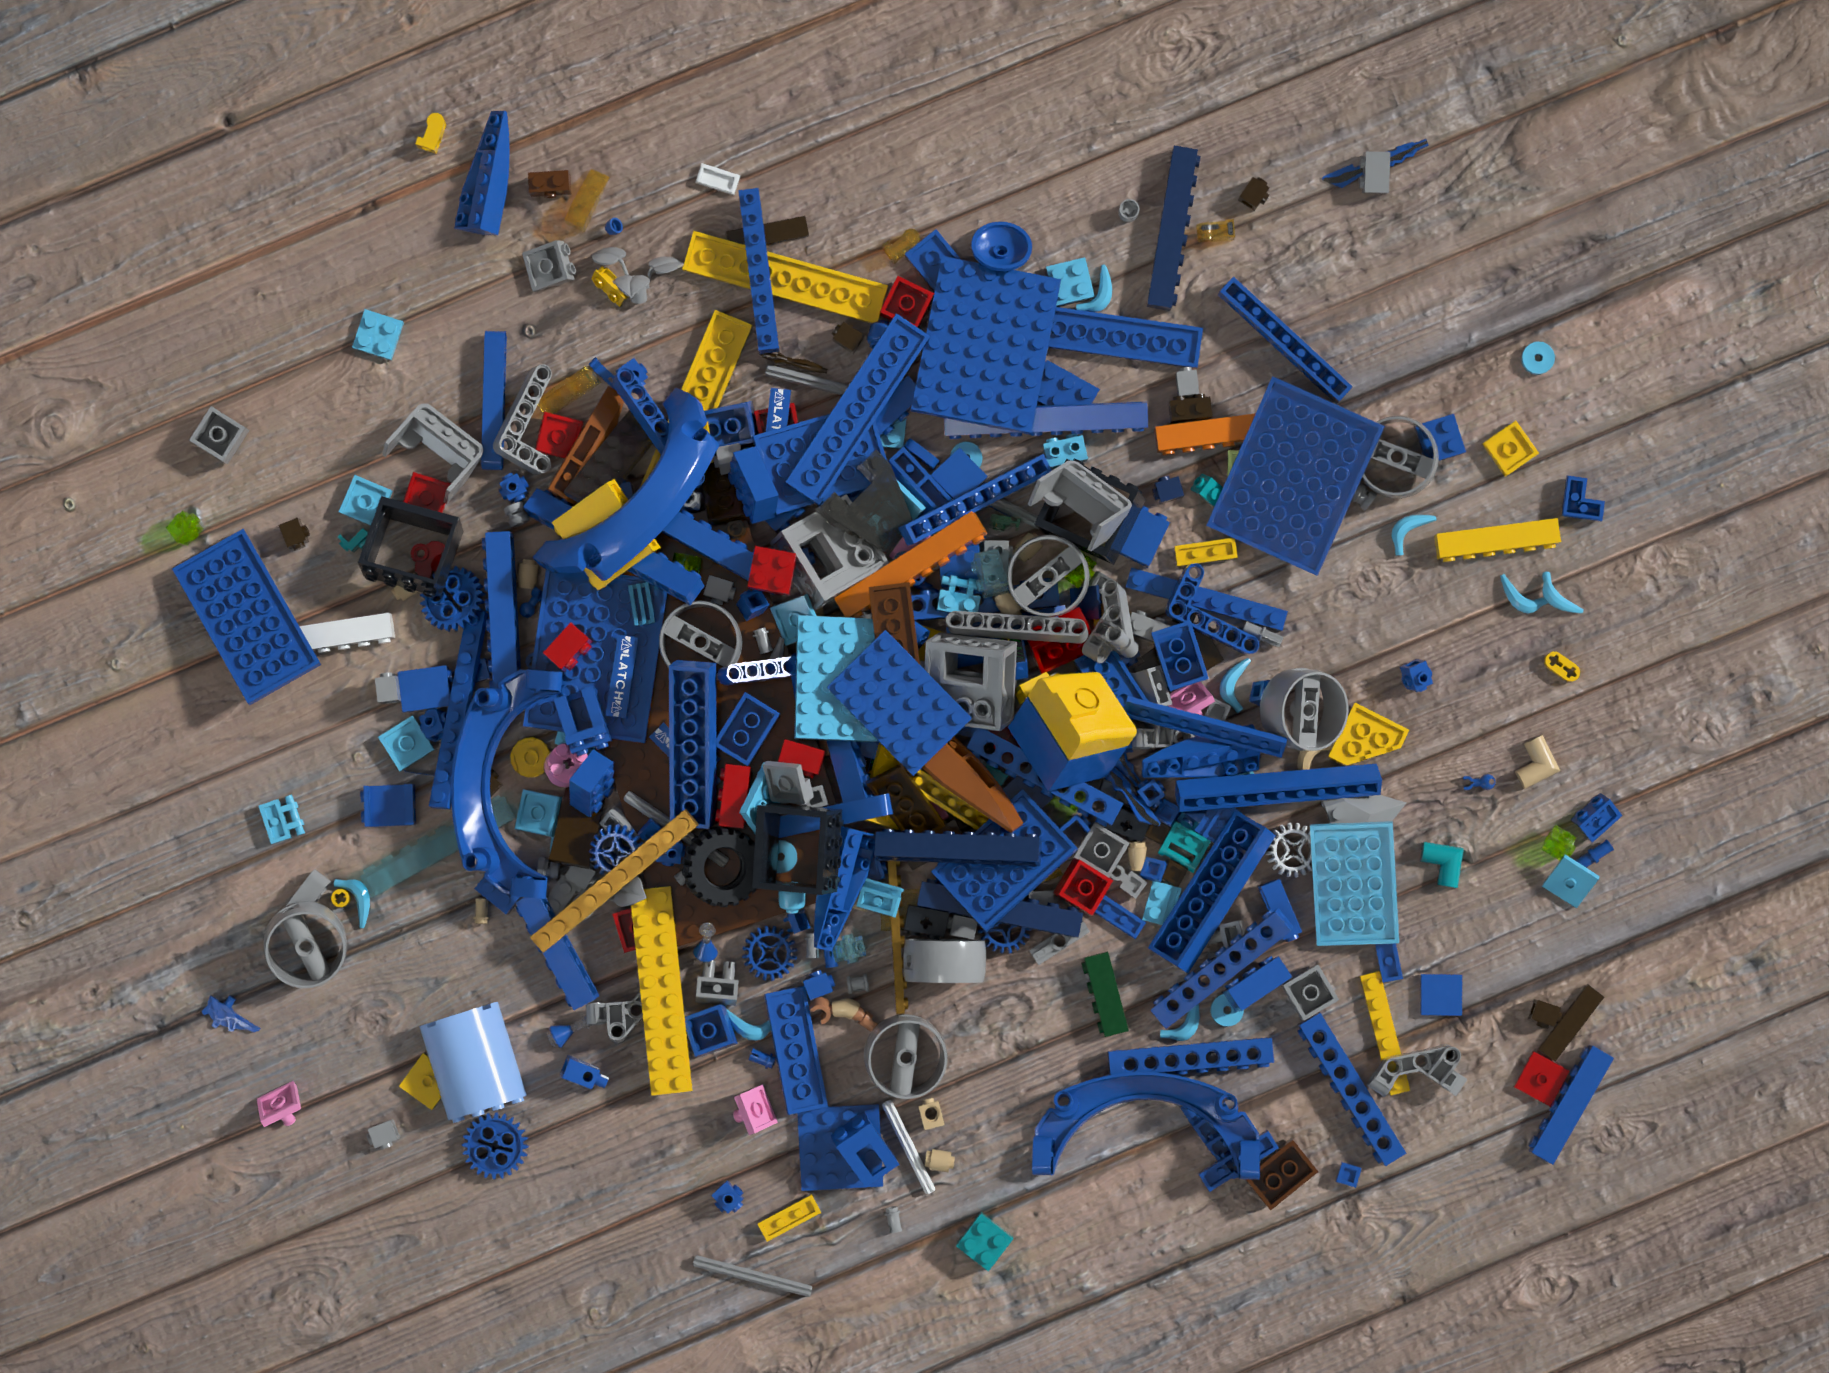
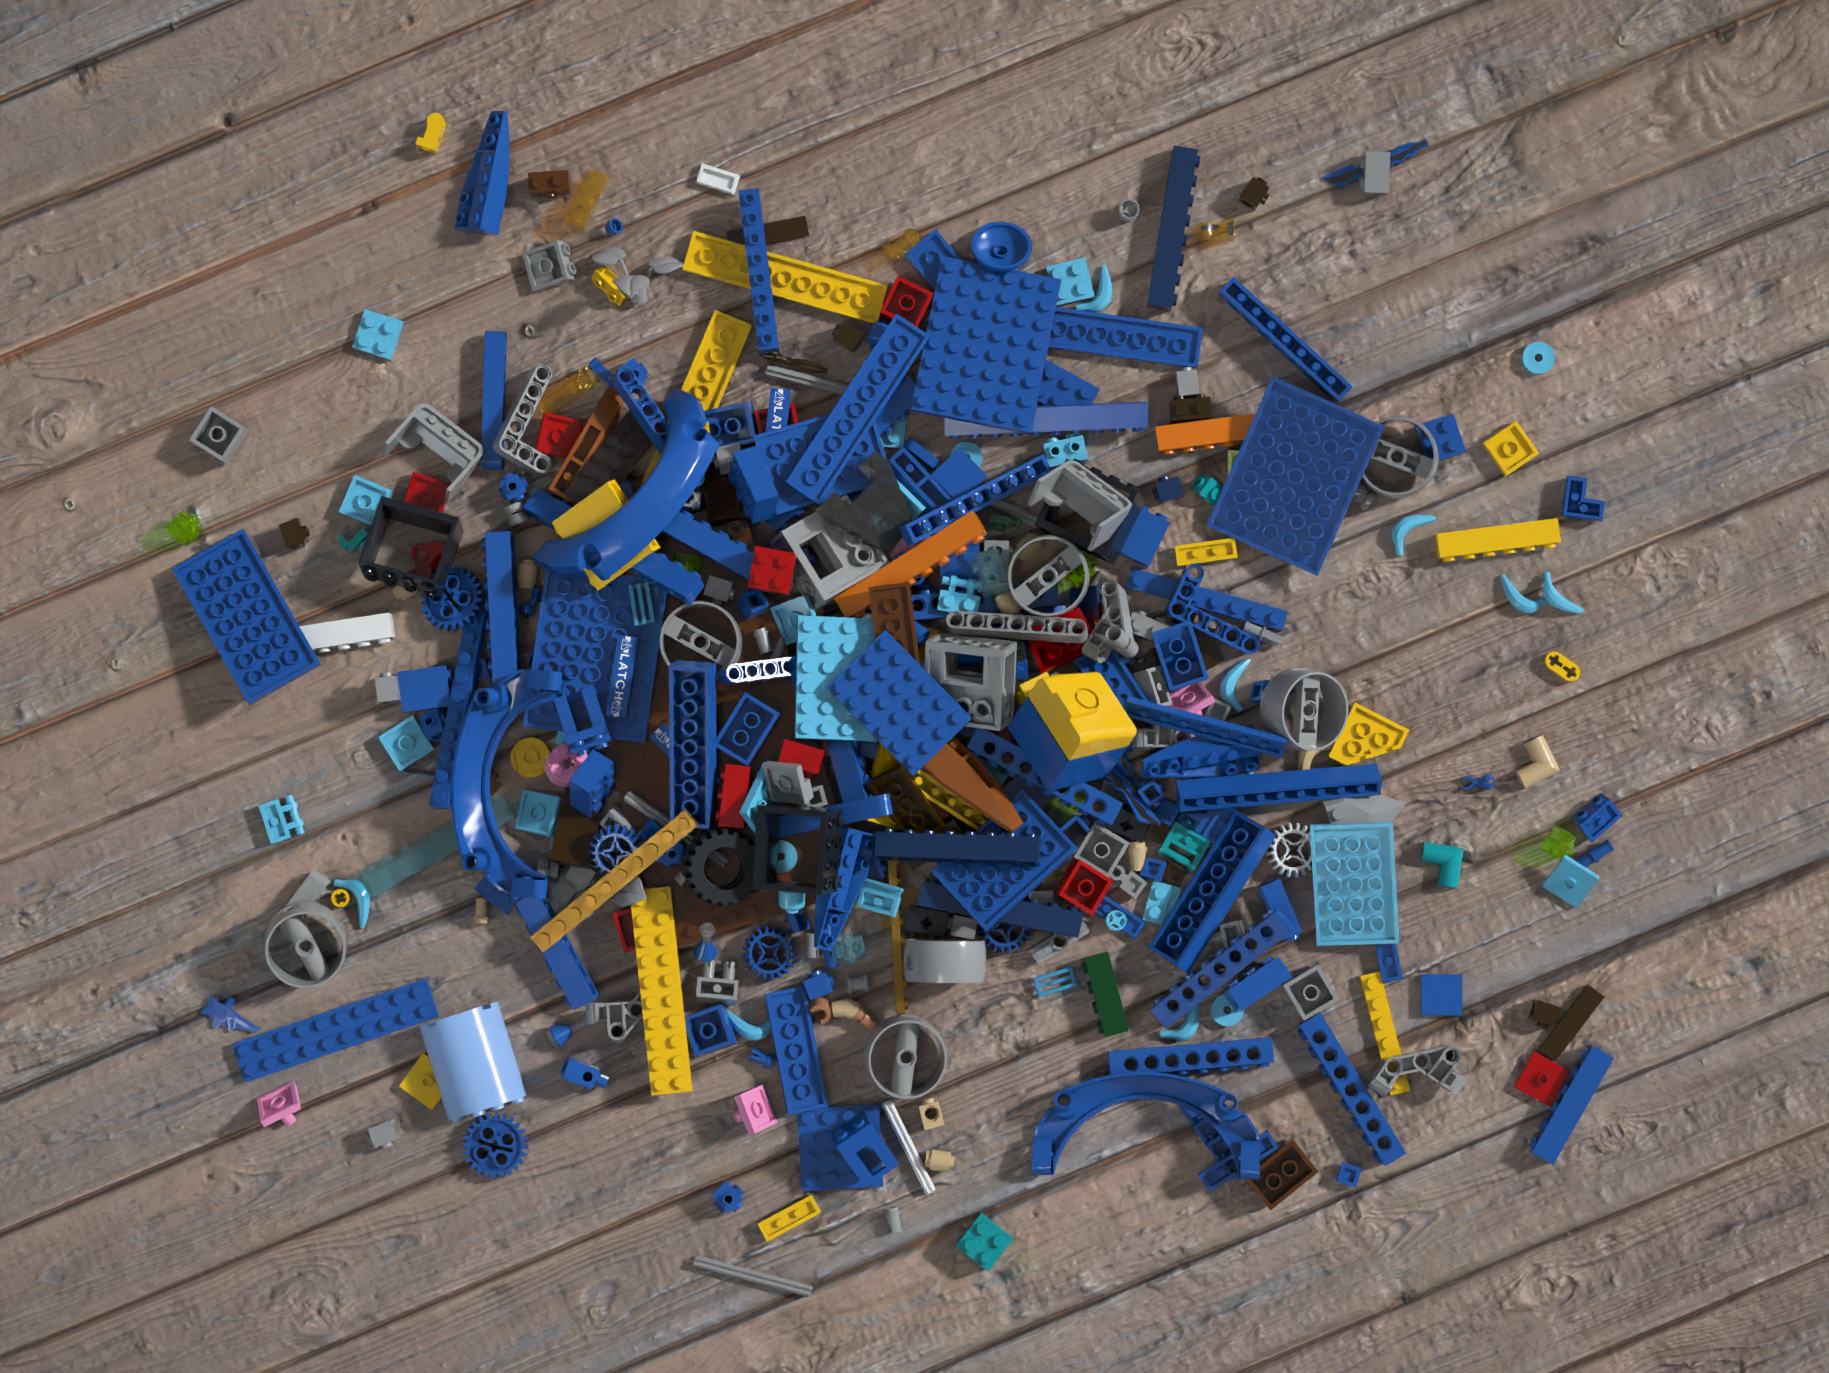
blue panel [360,784,416,827] -> none
red brick [543,622,593,672] -> none
blue brick [1400,659,1433,692] -> none
none -> blue plate [232,978,440,1083]
none -> dark azure tile [1032,966,1078,998]
none -> medium azure wheel [1105,910,1127,931]

